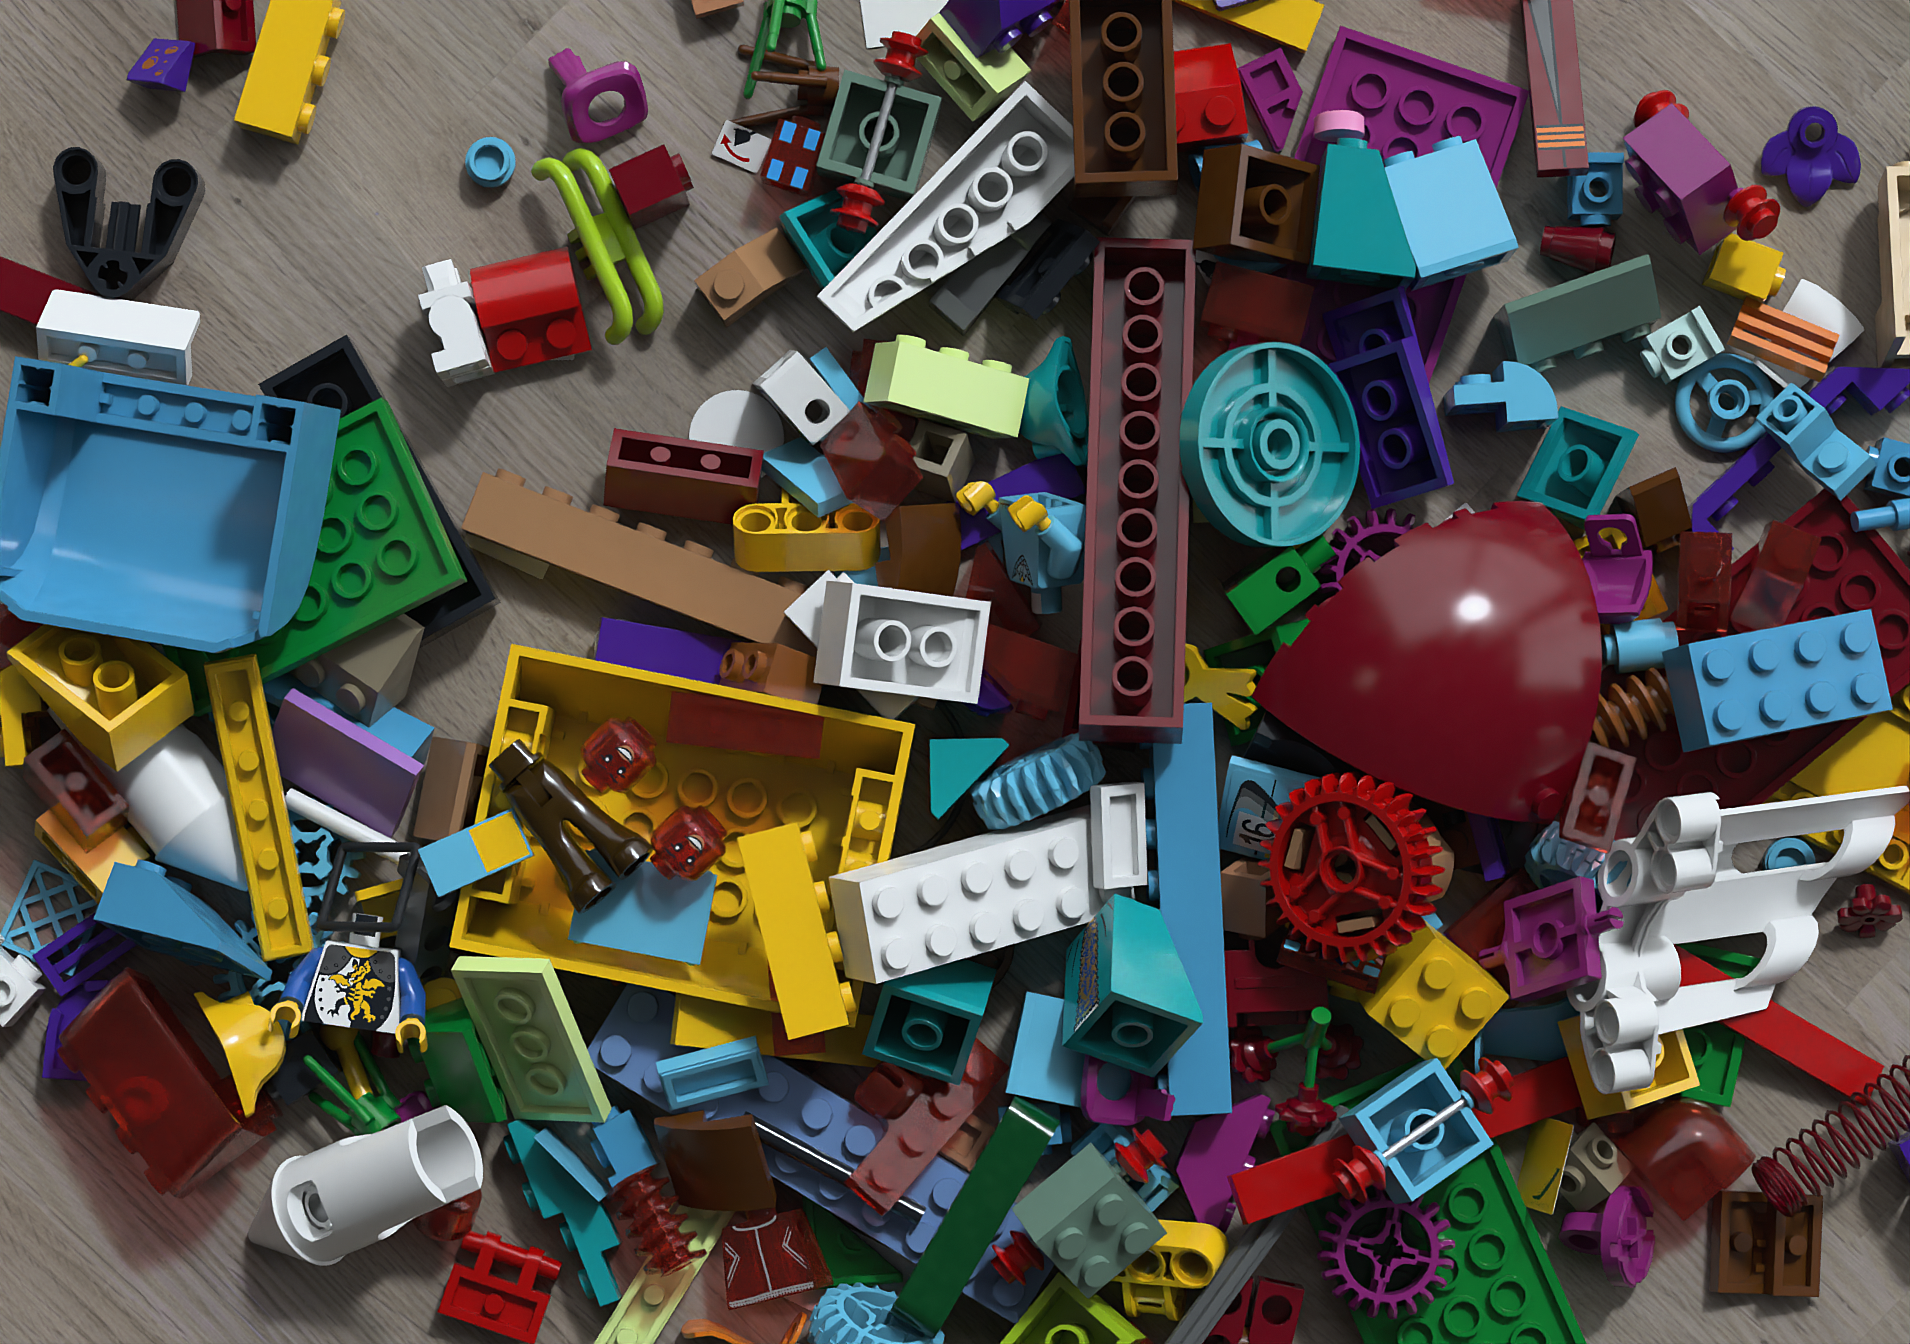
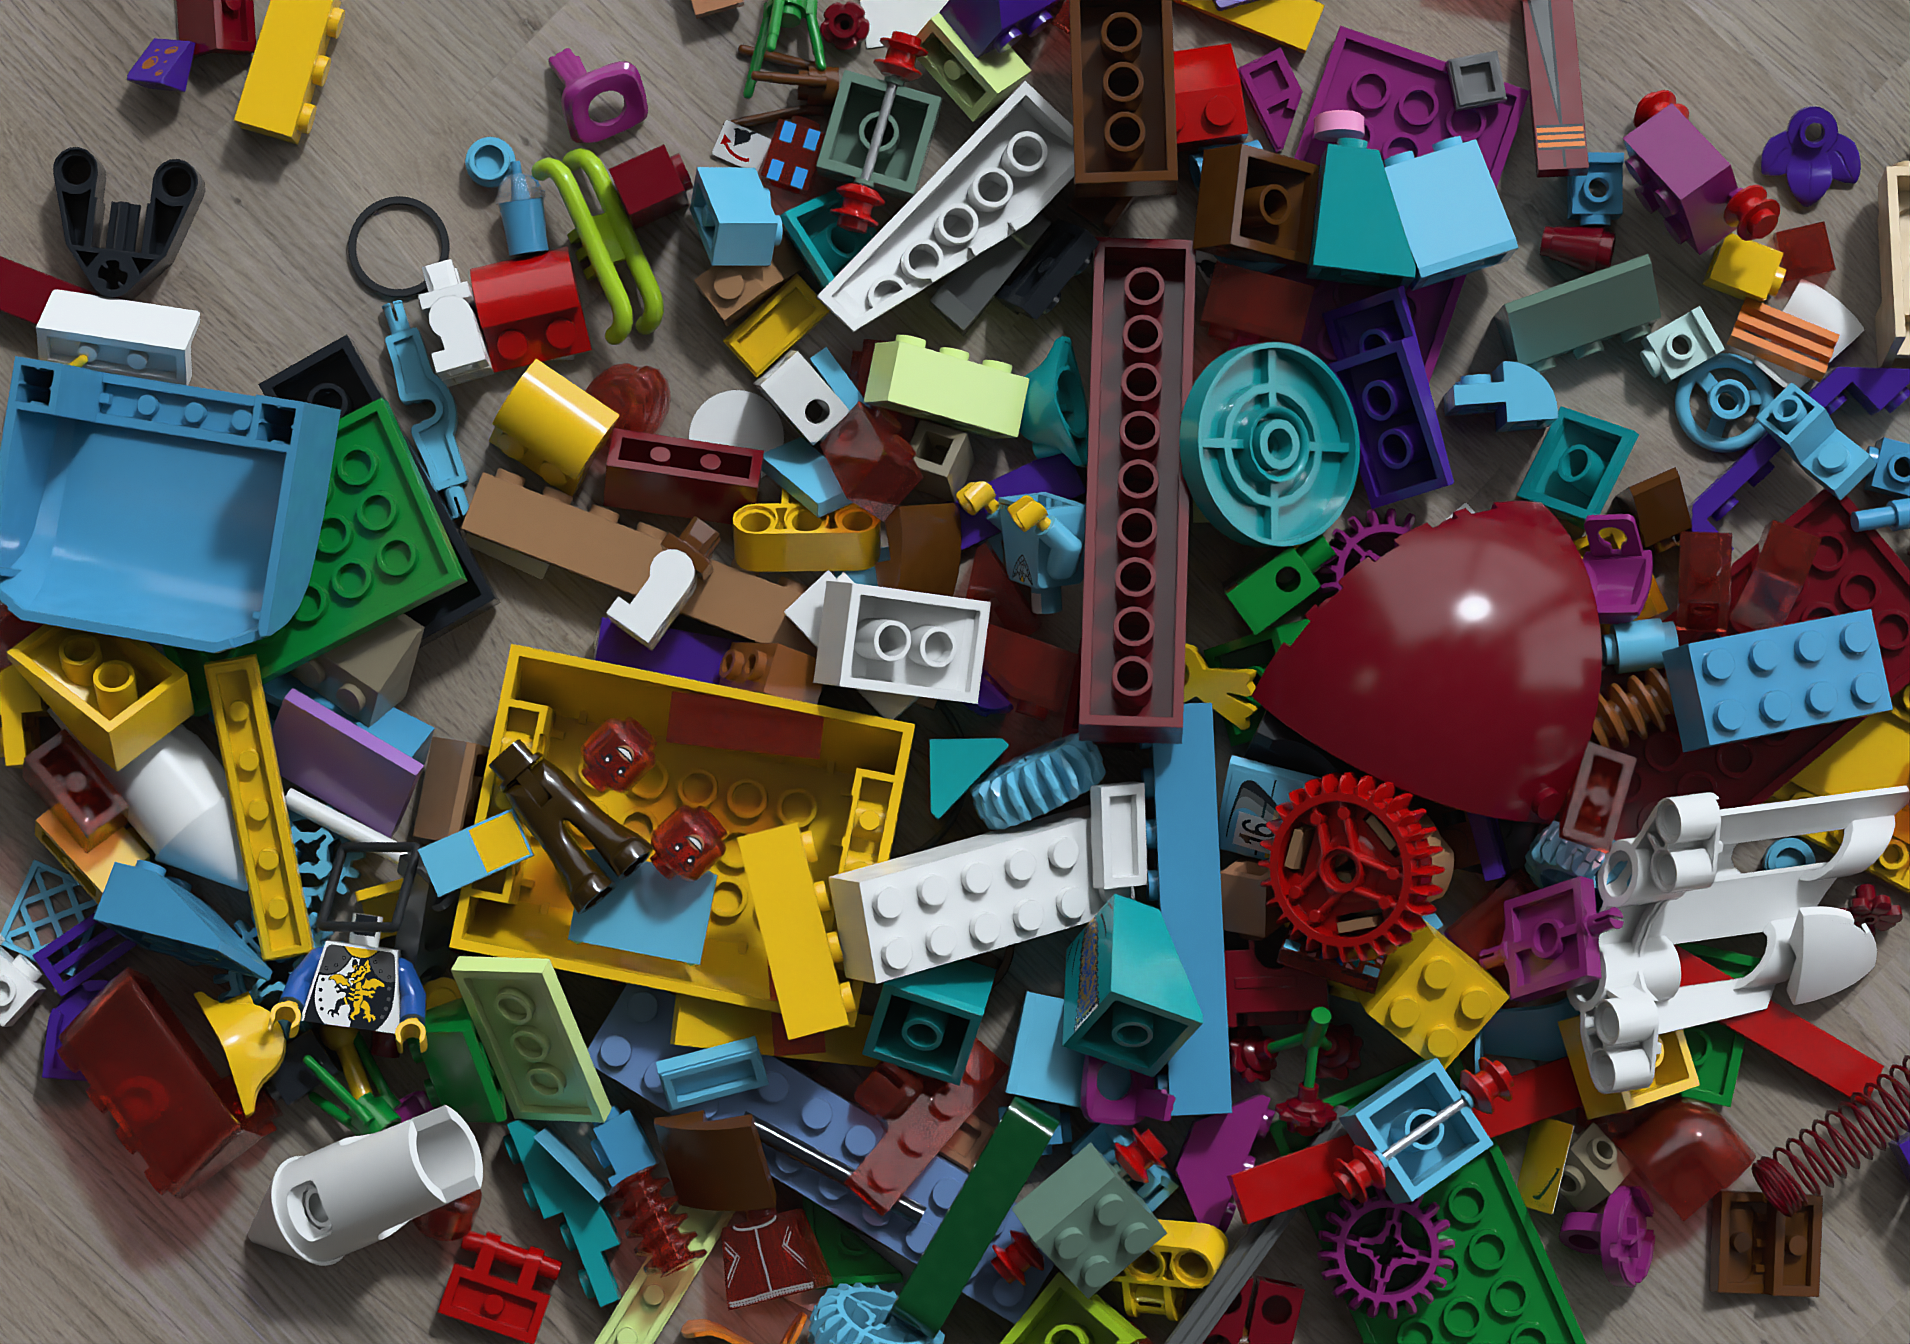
none -> black piece [348,196,450,297]
none -> medium azure piece [382,300,469,520]
none -> yellow brick [489,359,620,496]
none -> dark azure piece [495,161,549,257]
none -> clear red hair [585,363,671,449]
none -> white hips [606,516,721,651]
none -> medium azure brick [690,167,783,266]
none -> yellow tile [723,273,831,379]
none -> dark red plate [820,1,870,51]
none -> flat silver tile [1446,50,1507,111]
none -> clear red plate [1772,221,1836,283]
none -> white brick [1786,906,1877,1005]

